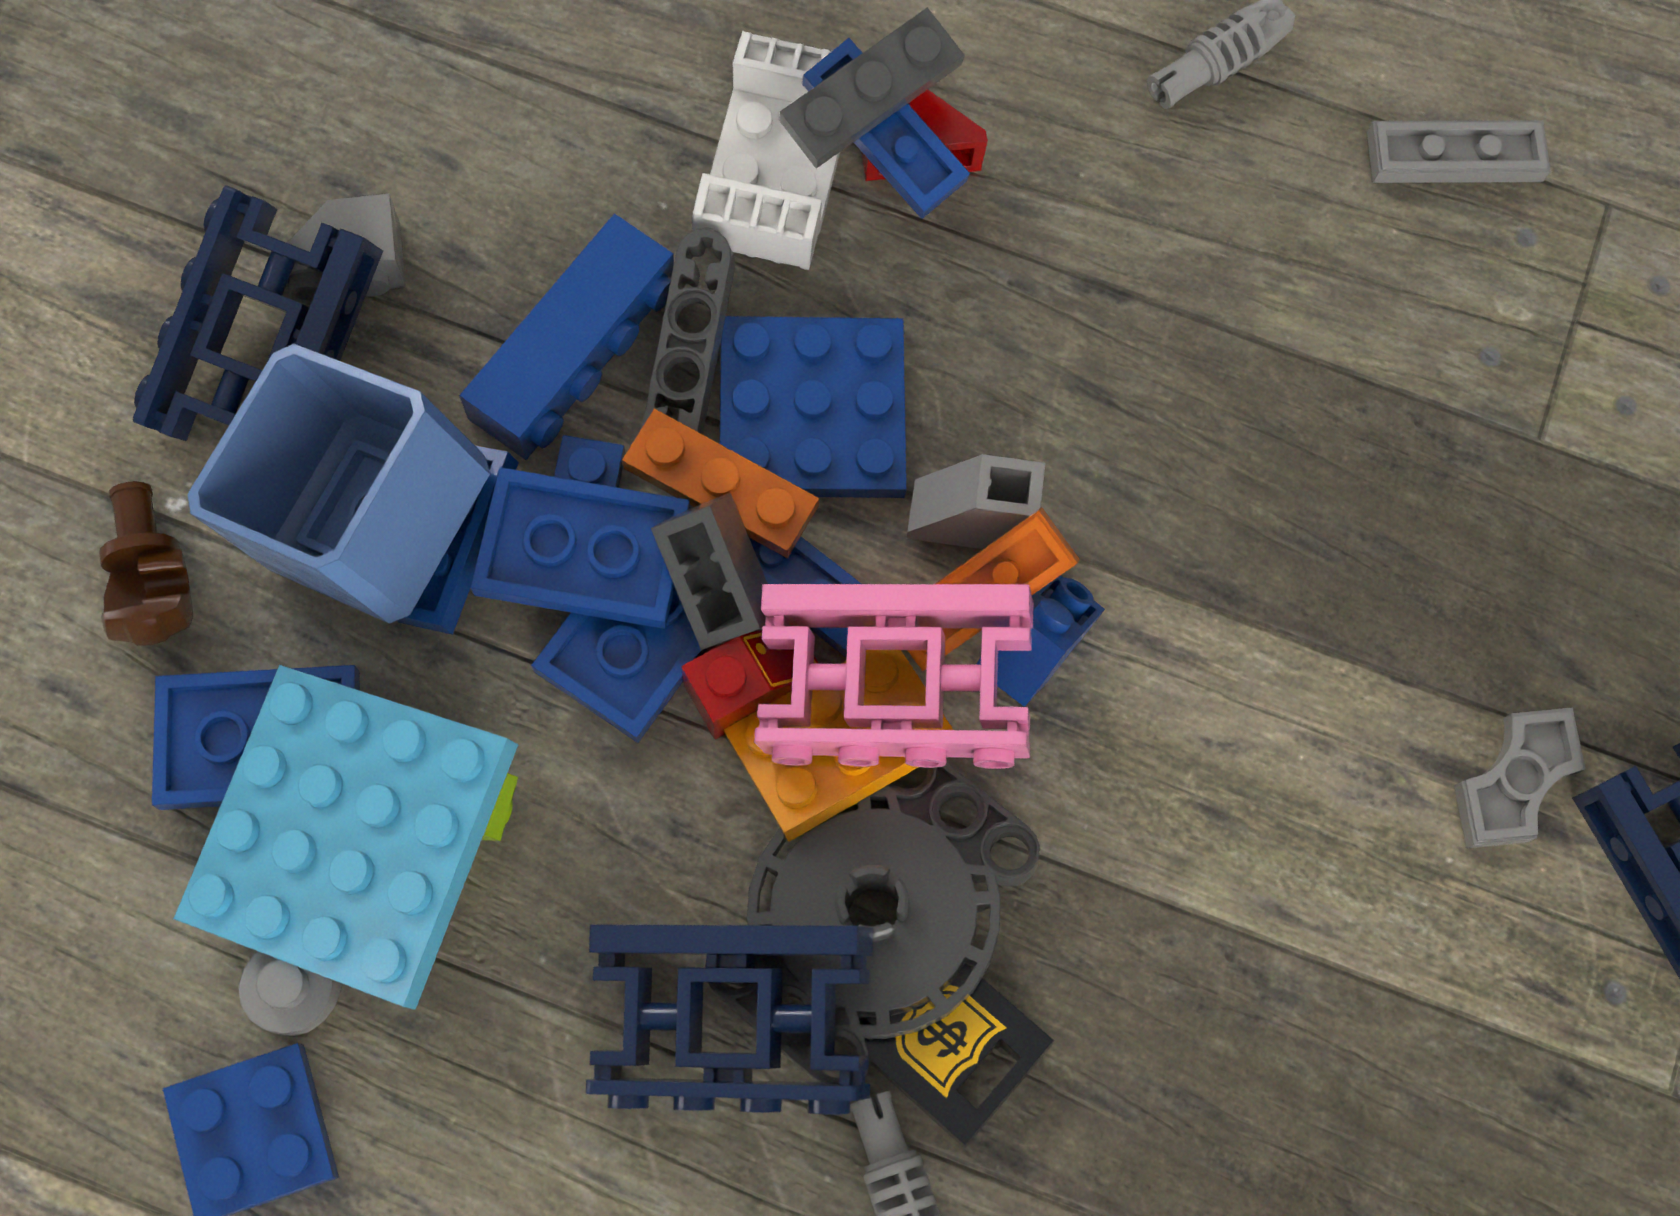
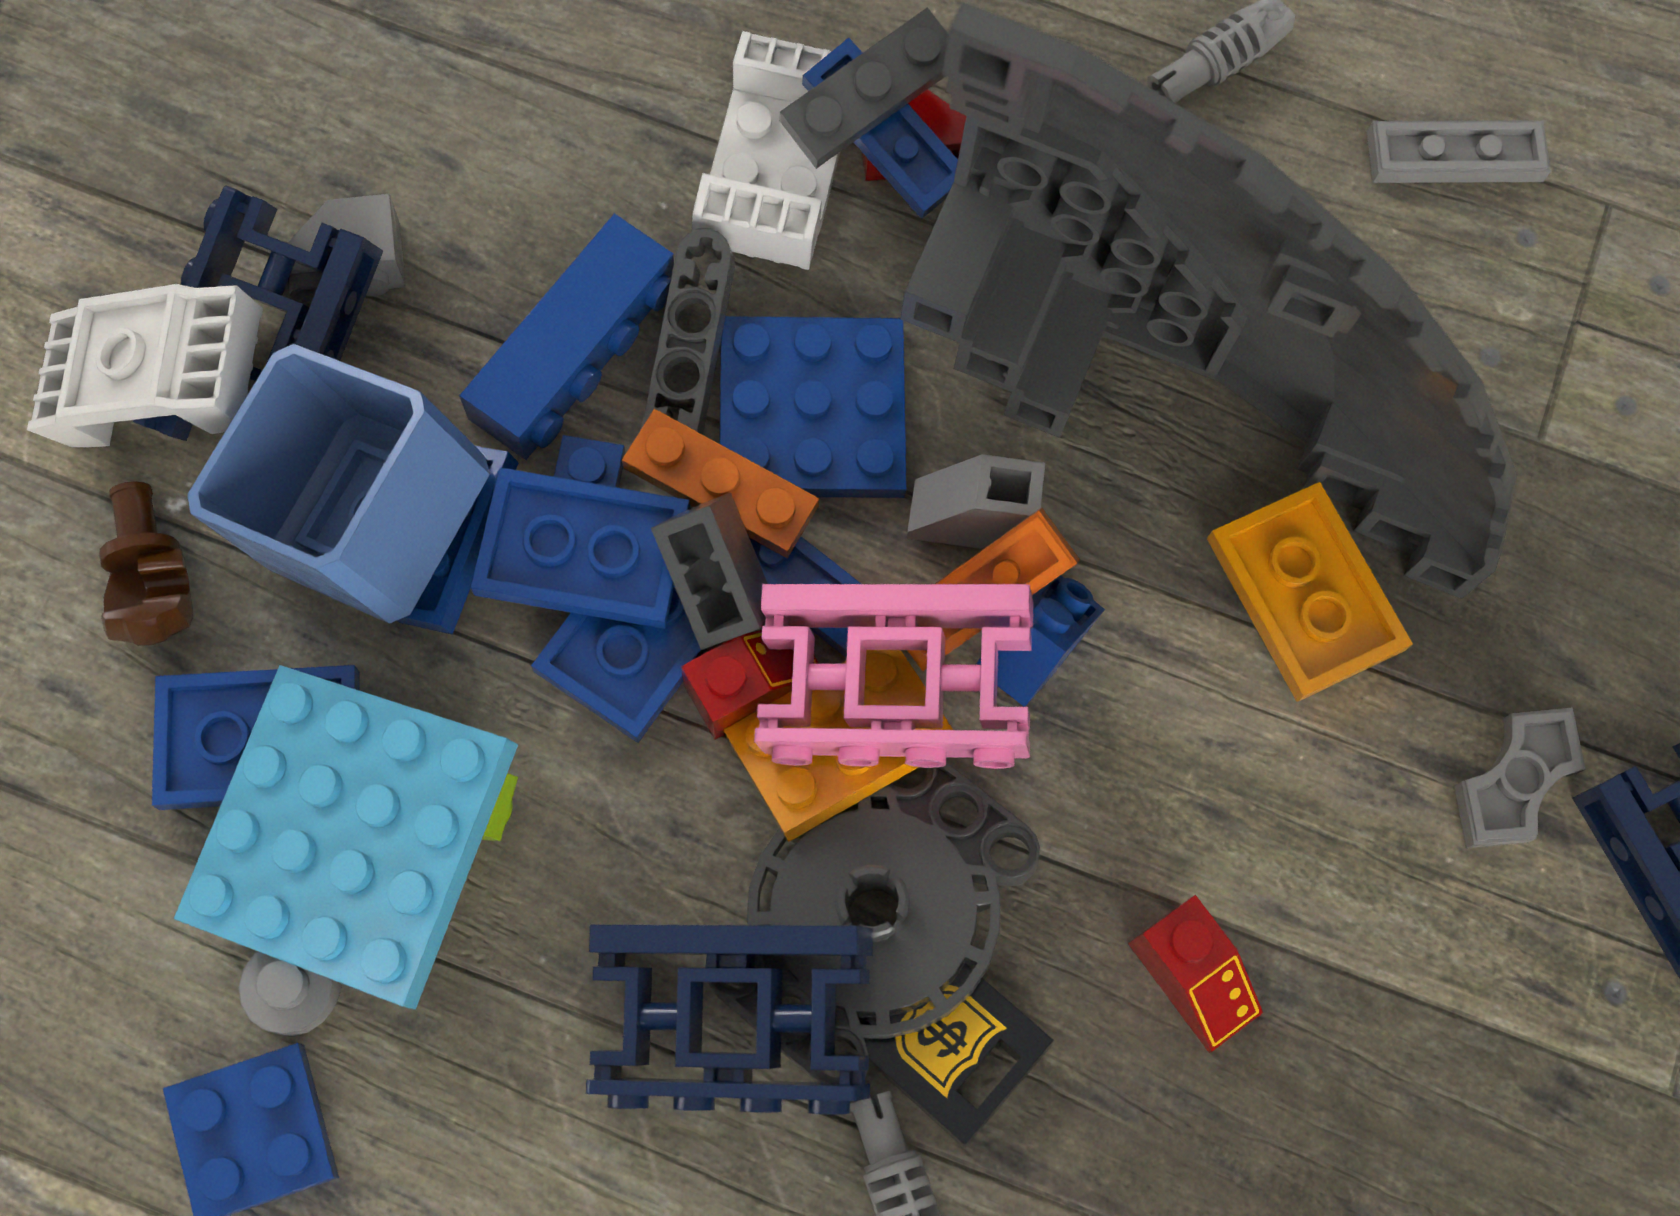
none -> white plate [27,284,263,447]
none -> dark grey panel [900,1,1517,599]
none -> red slope [1128,895,1263,1053]
none -> light orange plate [1206,482,1413,702]

